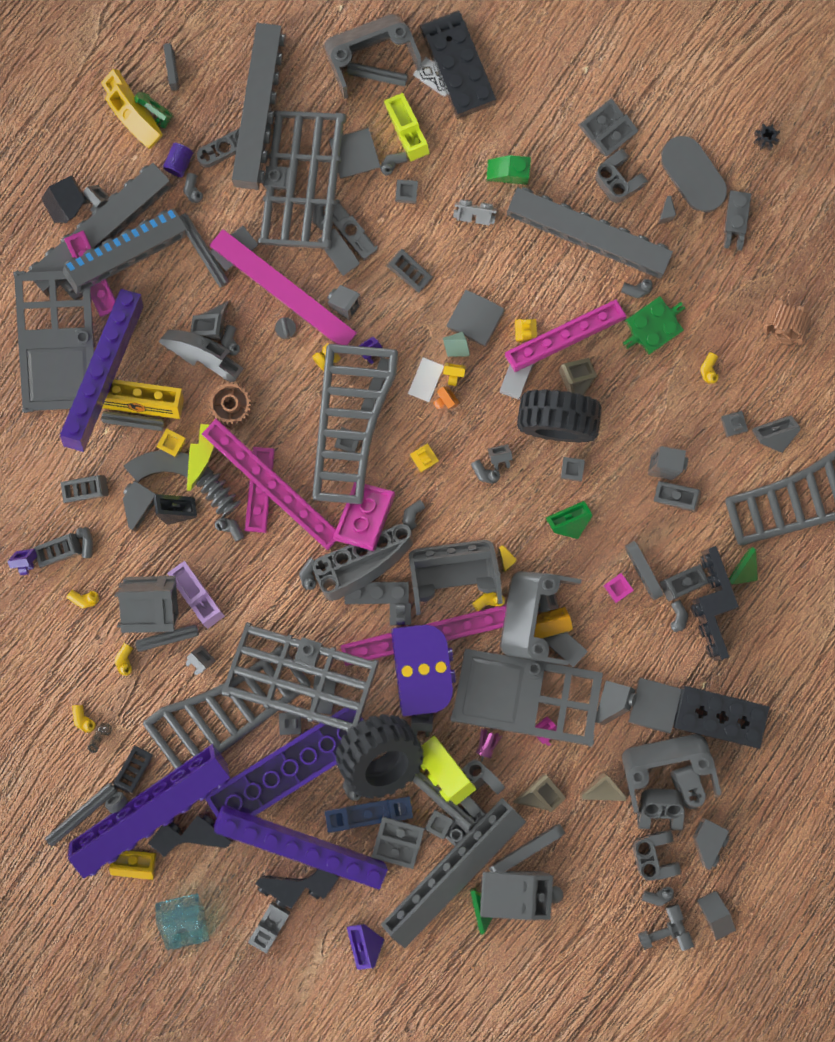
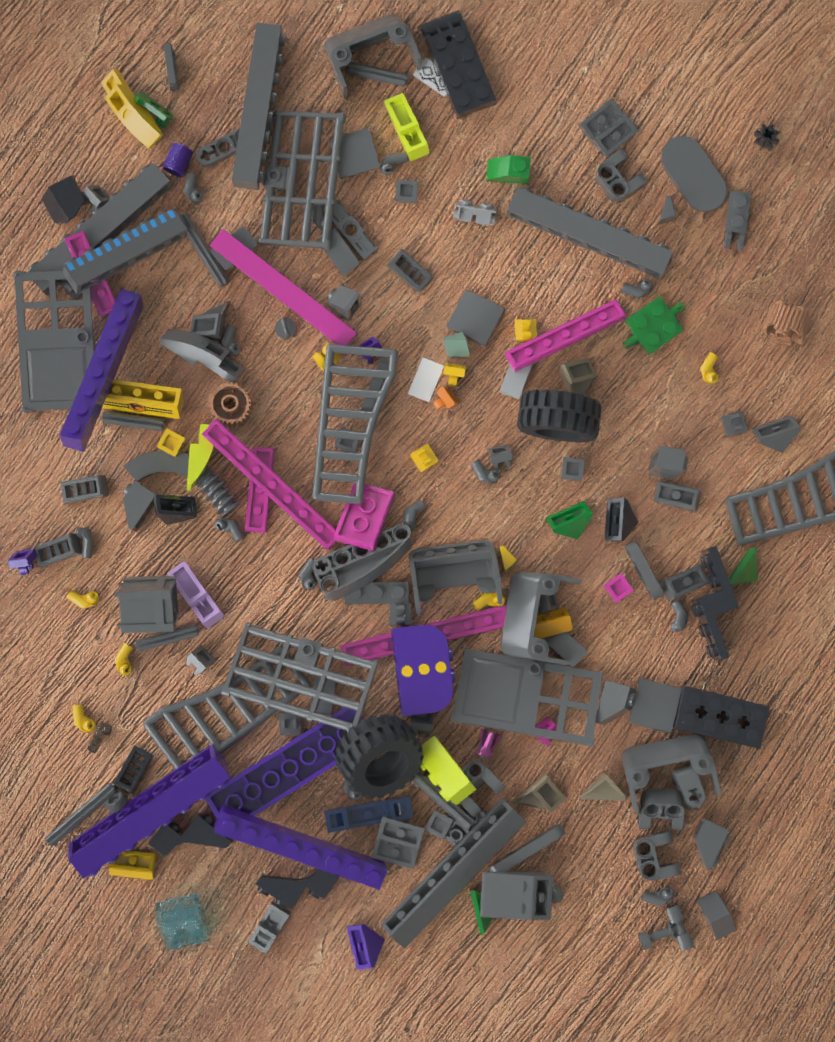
none -> black slope [605,498,638,541]

